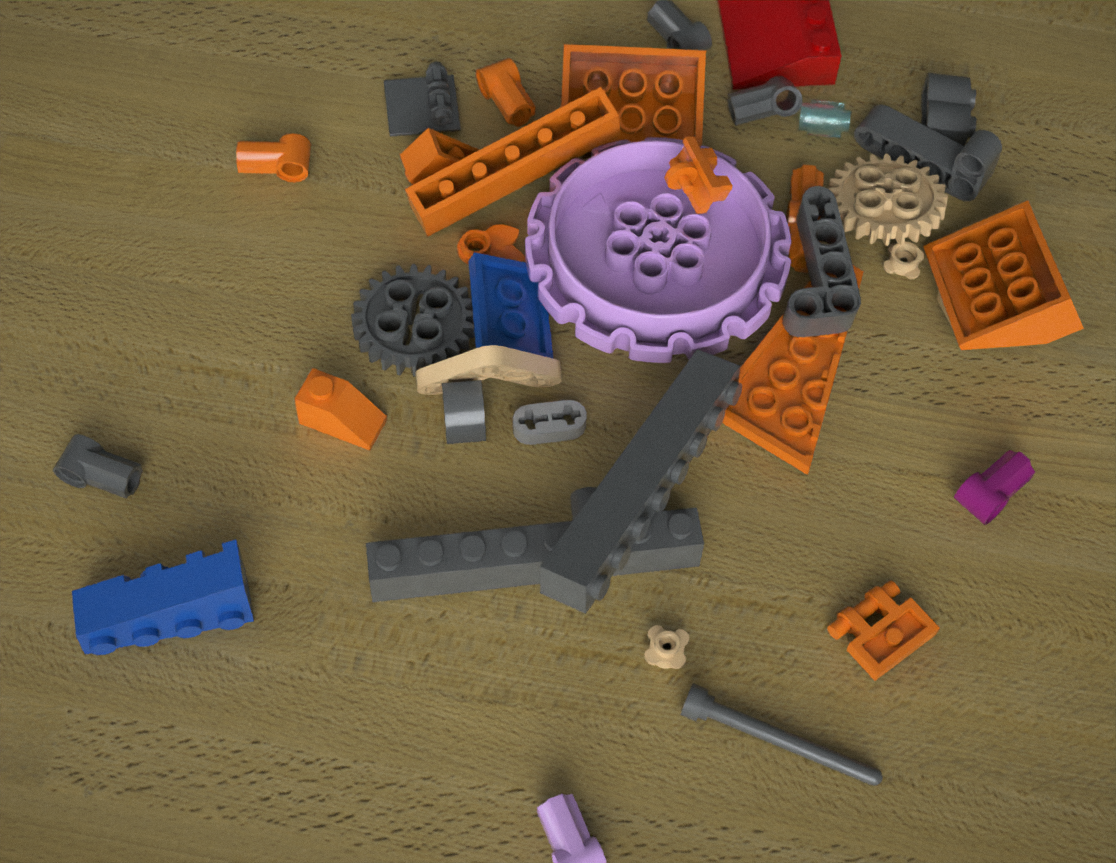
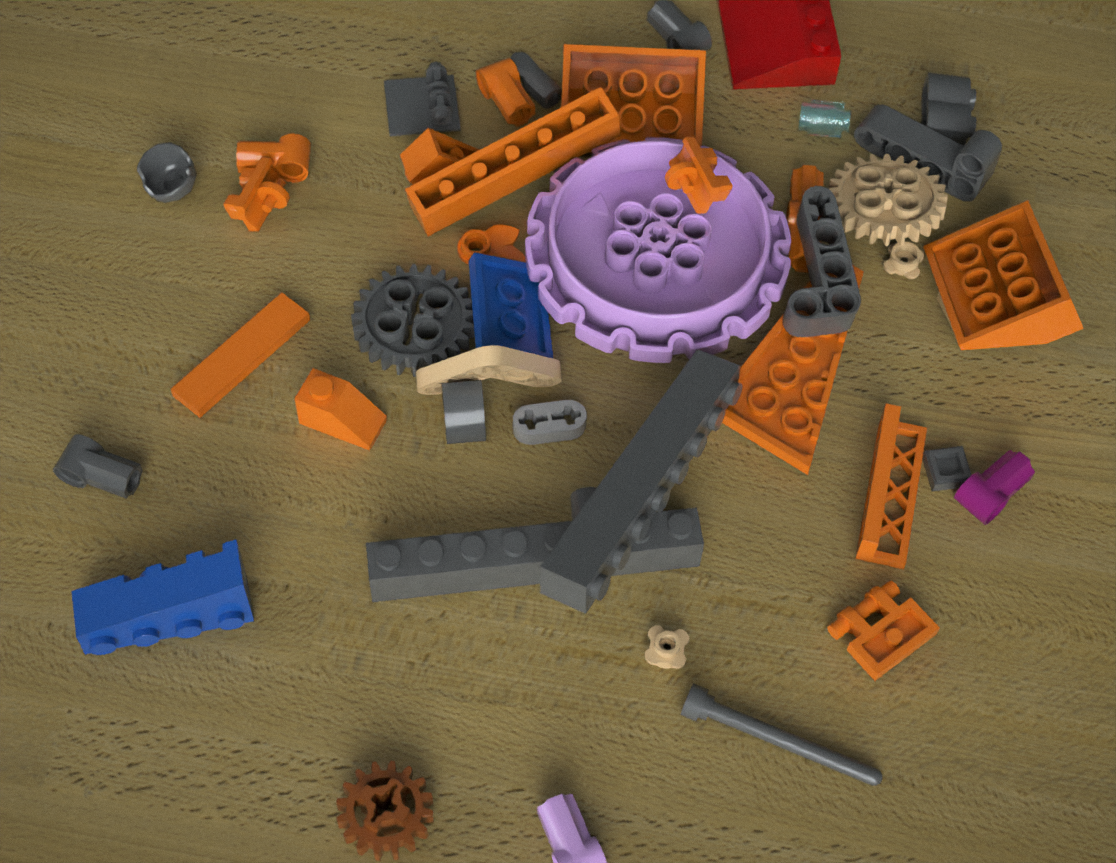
dark grey piece [727,76,802,126] -> none
none -> dark grey hair [137,142,197,203]
none -> orange tile [171,292,310,418]
none -> orange hips [224,157,290,232]
none -> dark orange gear [336,761,434,861]
none -> dark grey bar [510,52,562,109]
none -> orange fence [855,403,927,570]
none -> dark grey tile [922,446,972,492]

